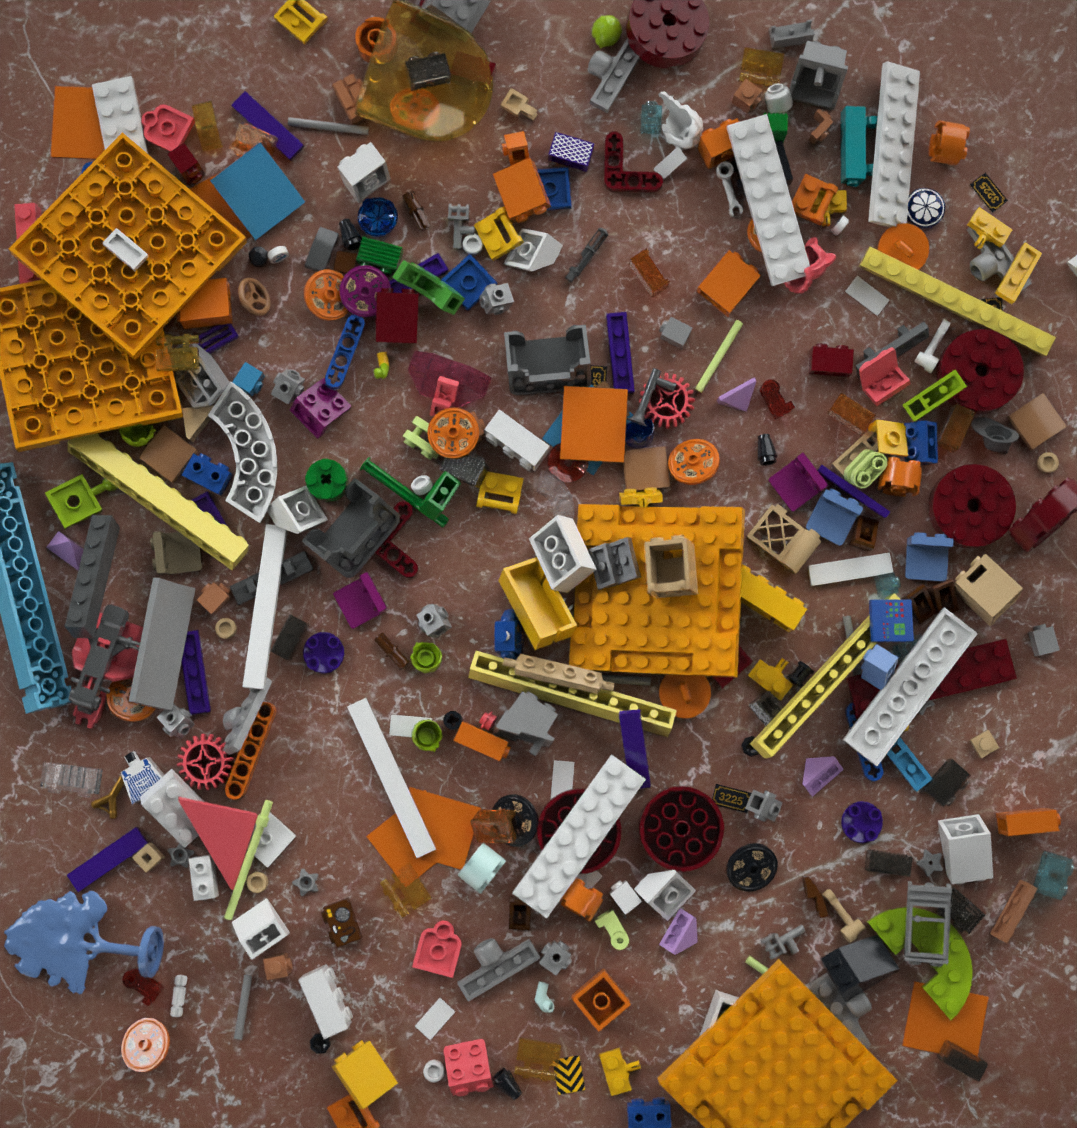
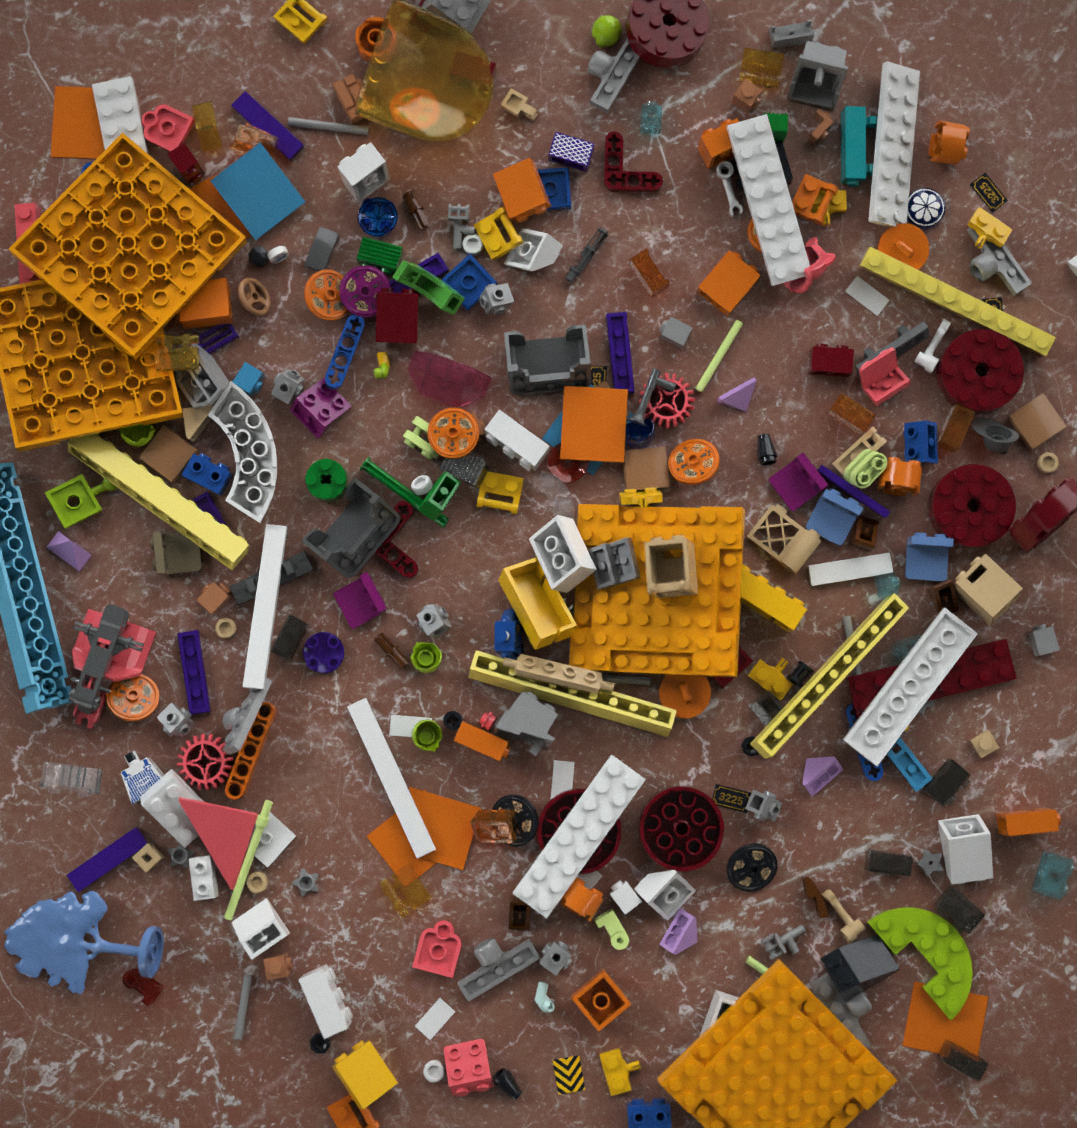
dark grey brick [65,515,120,639] -> none
pearl gold piece [91,776,124,819] -> none
white tile [103,228,149,271] -> none
shield [121,1018,170,1072] -> none
light grey arch [129,578,196,710] -> none
white axle [170,975,187,1017] -> none
white slope [267,486,328,534] -> none
reddish brown brick [321,897,362,947] -> none
reddish brown tile [333,251,358,274] -> none
black cone [339,219,362,251] -> none
clear smoke brick [405,52,451,91] -> none
coral slope [430,376,459,416] -> none
light aqua brick [458,843,506,894] -> none
orange brick [502,131,529,166] -> none
clear yellow plate [514,1037,562,1082] -> none
dark purple tile [619,709,651,788] -> none
white sticker [654,147,687,180] -> none
white hair [659,92,703,151] -> none
clear red leg [760,379,795,420] -> none
white head [764,83,793,114] -> none
white tile [830,215,849,236] -> none
dark purple dish [841,801,883,843] -> none
medium blue brick [861,644,898,690] -> none
yellow piece [868,420,908,457] -> none
blue tile [869,600,914,642] -> none
reddish brown slope [901,584,937,624] -> none
lime slope [903,370,967,422] -> none
light grey door [904,881,952,967] -> none
nougat plate [990,879,1038,943] -> none
yellow plate [994,242,1042,304] -> none

